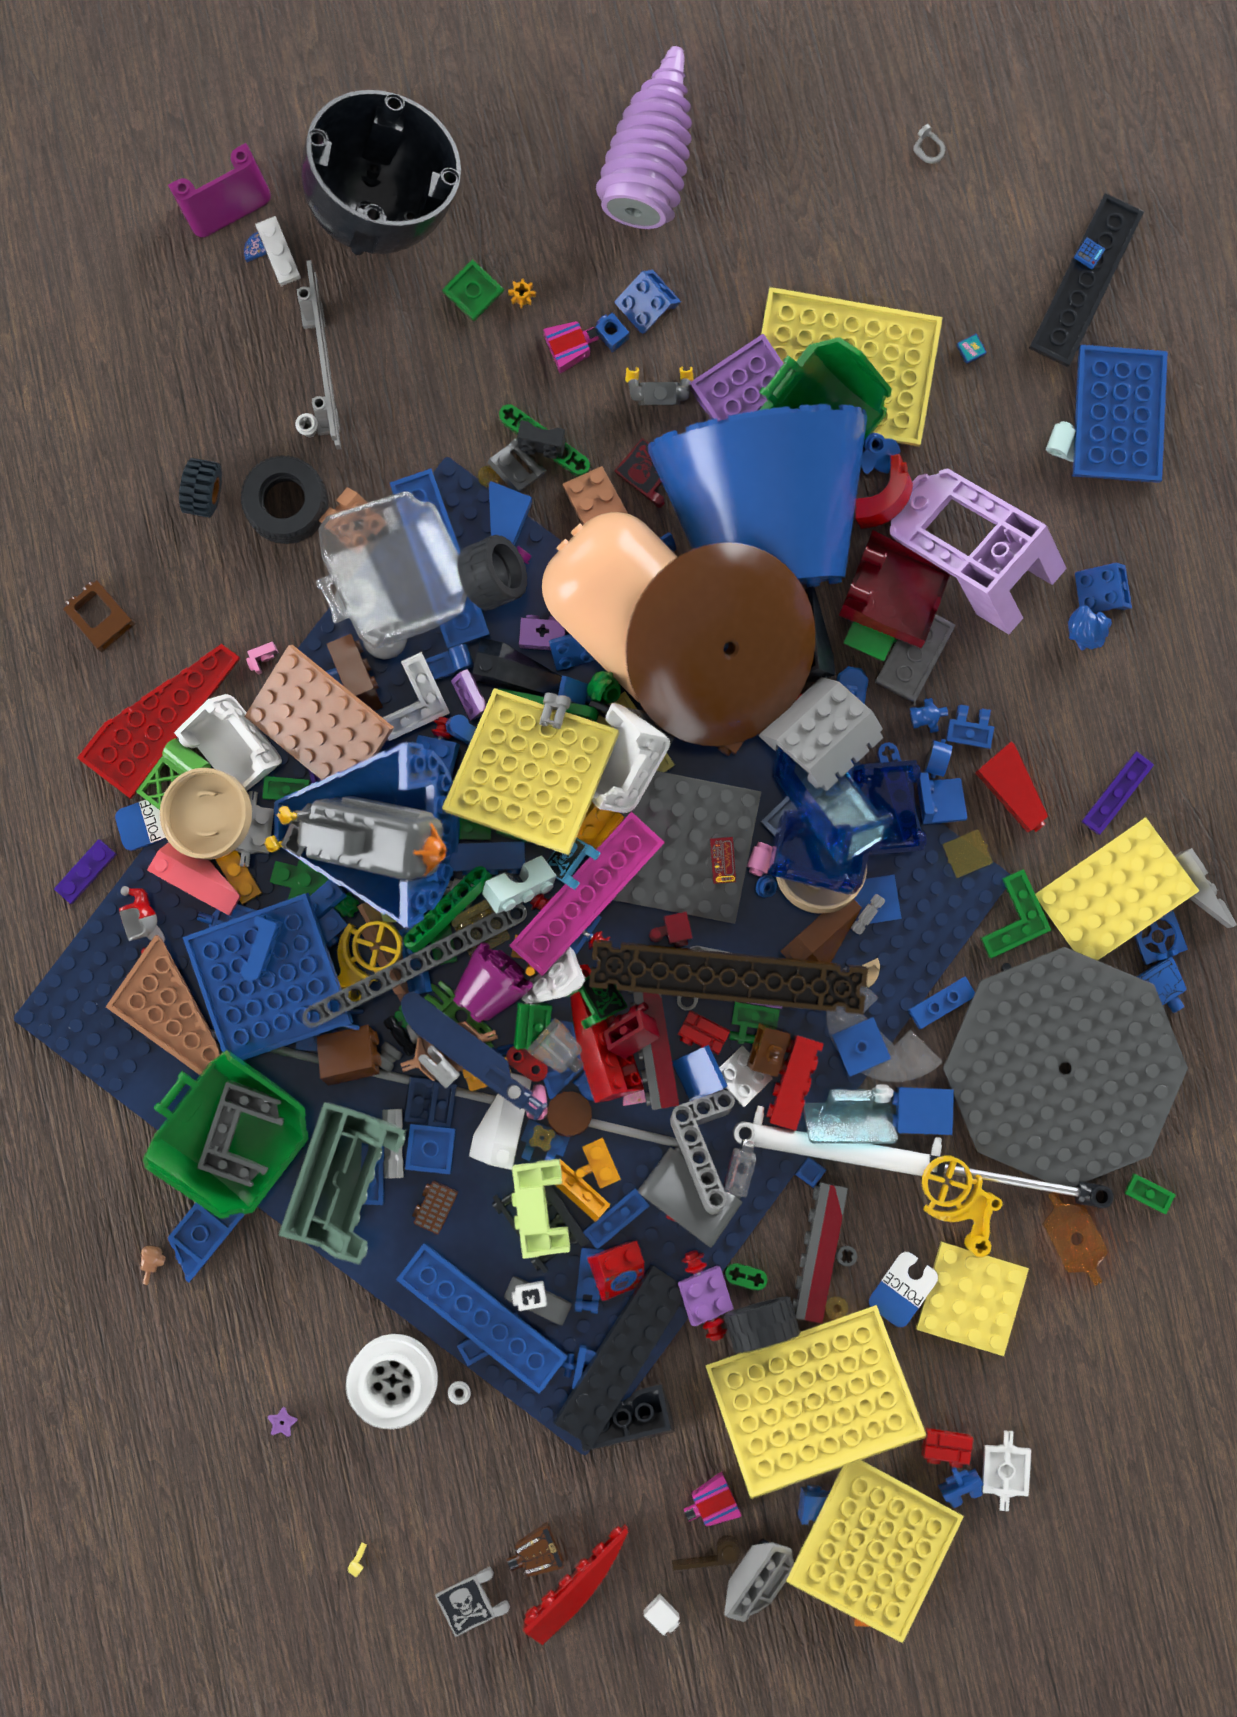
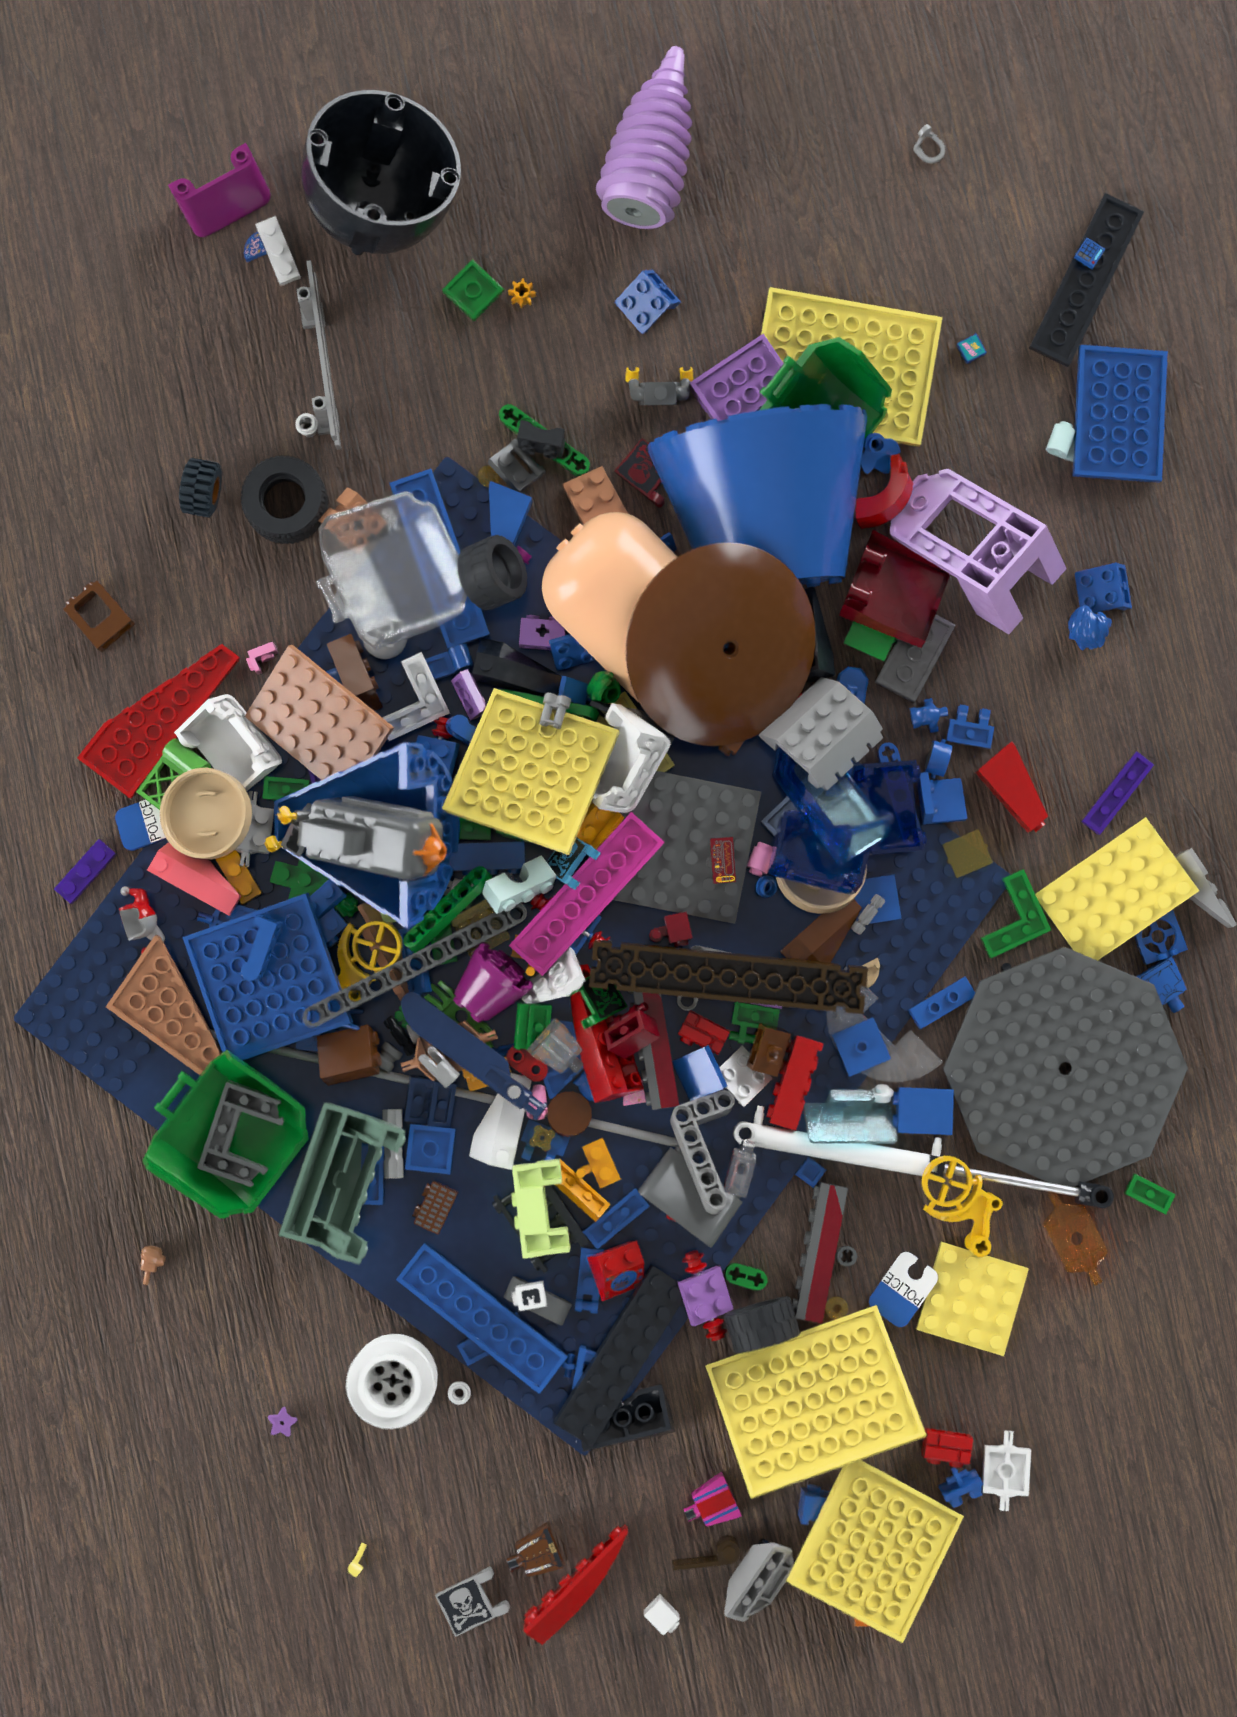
blue wing [167,1203,245,1283] -> none
torso [543,322,599,373] -> none
blue brick [596,312,629,352] -> none

